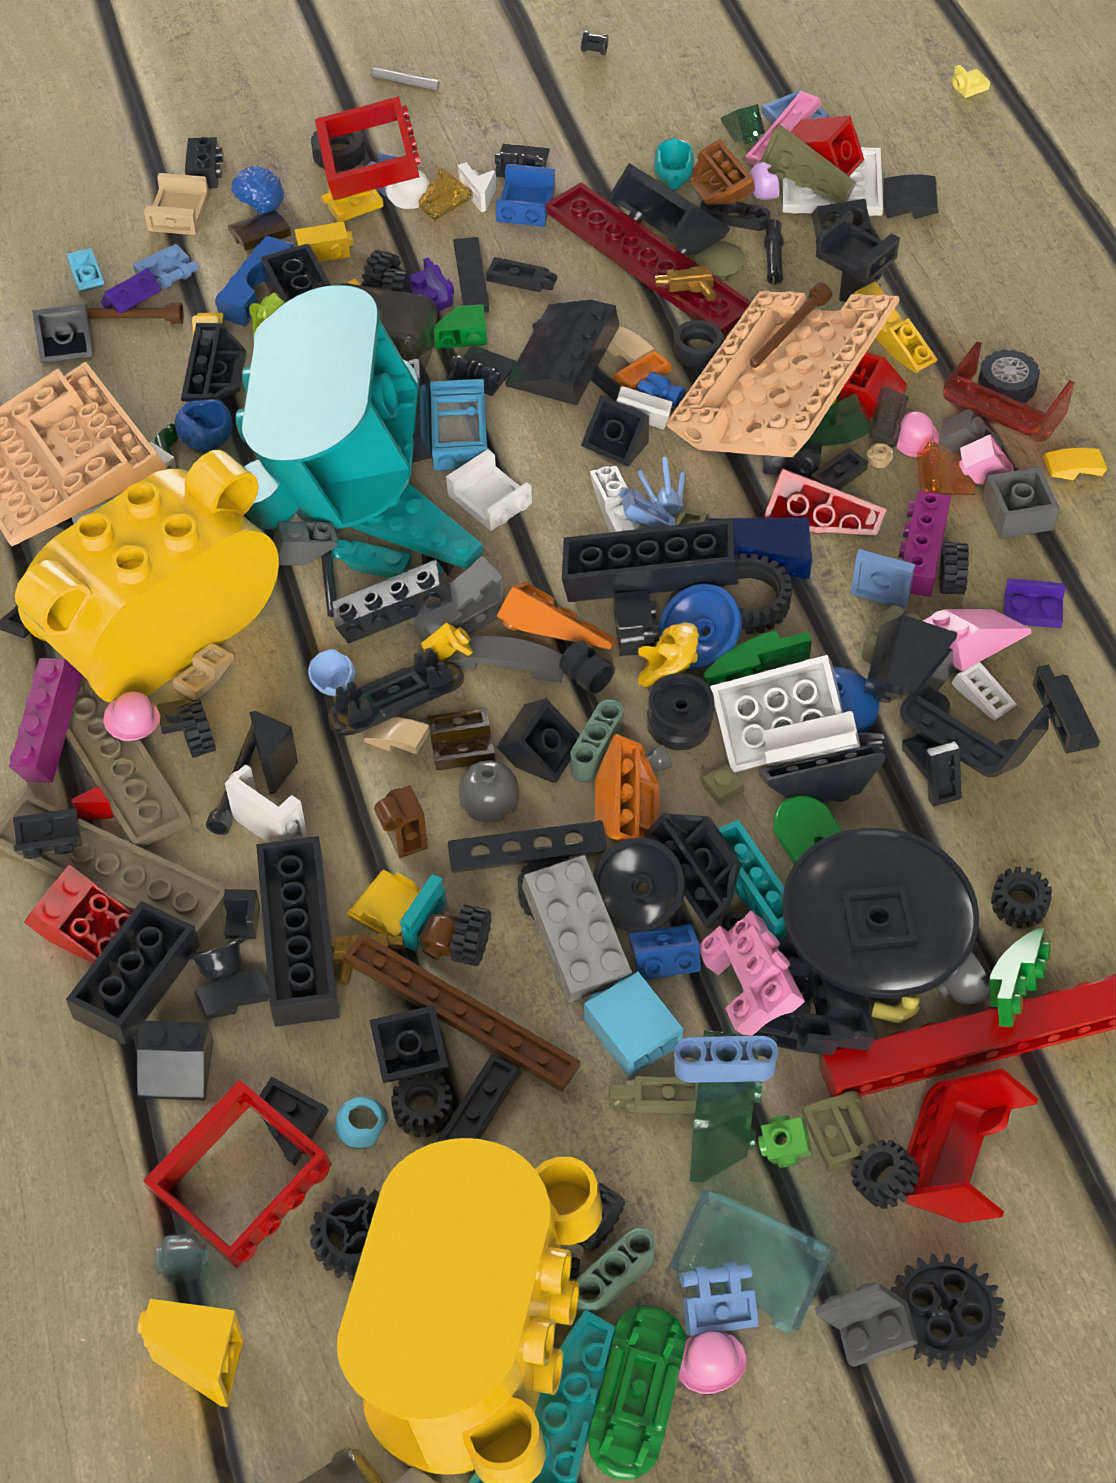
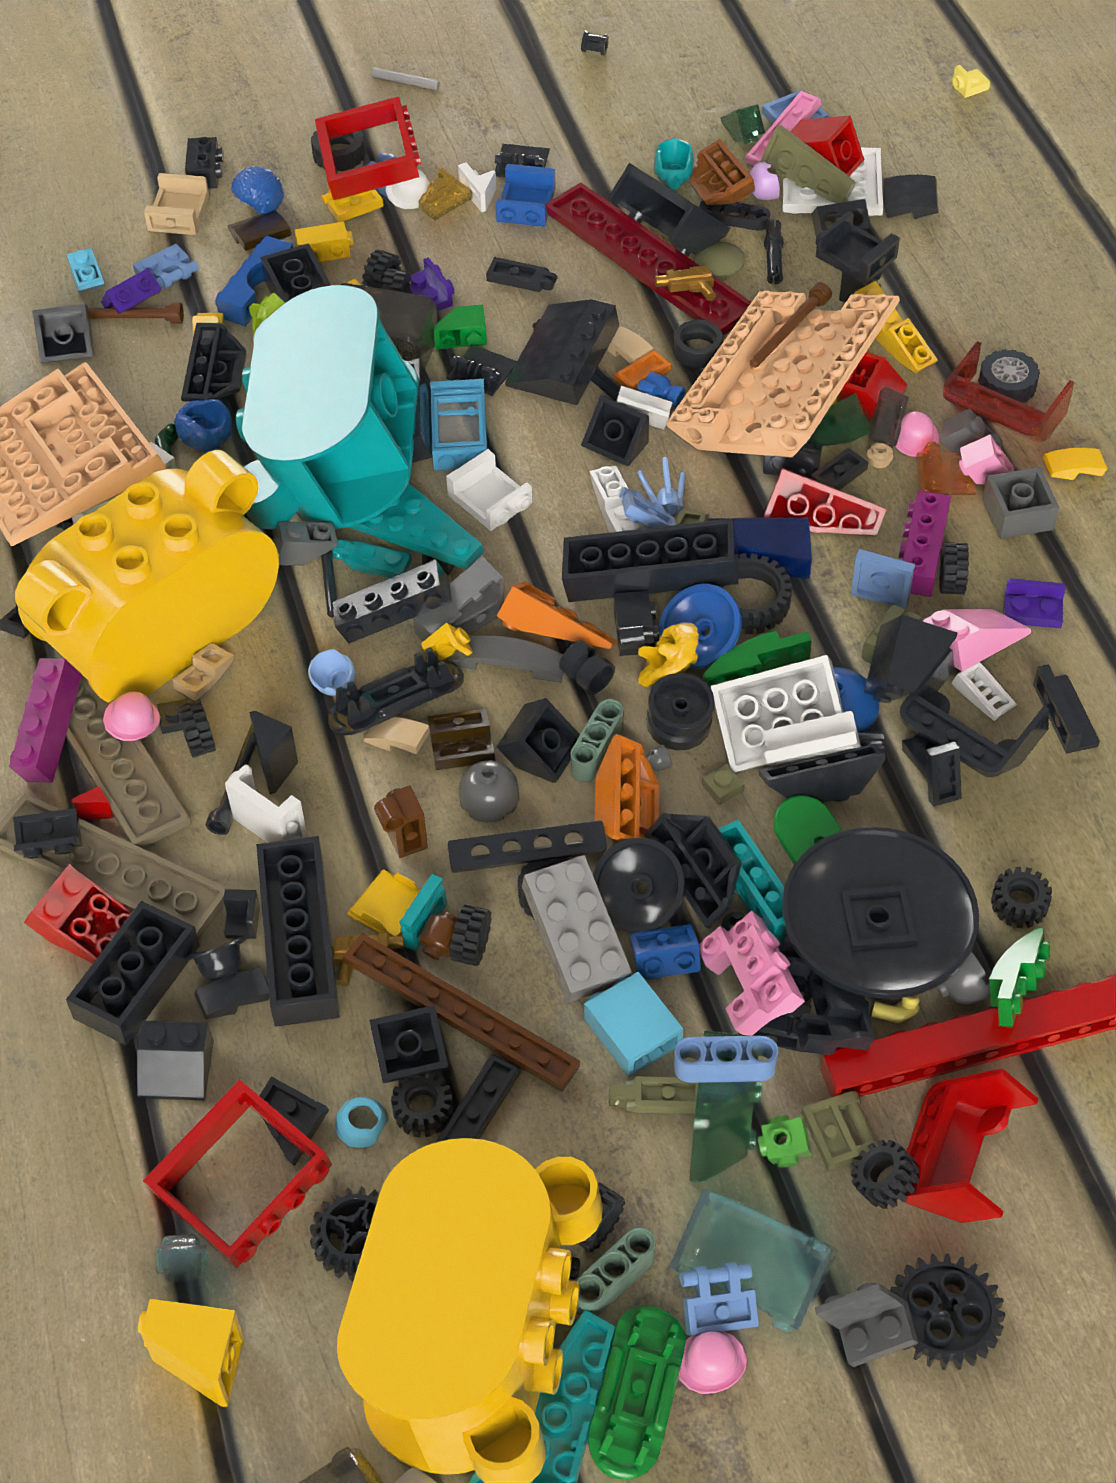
black tile [453,237,489,312] -> none

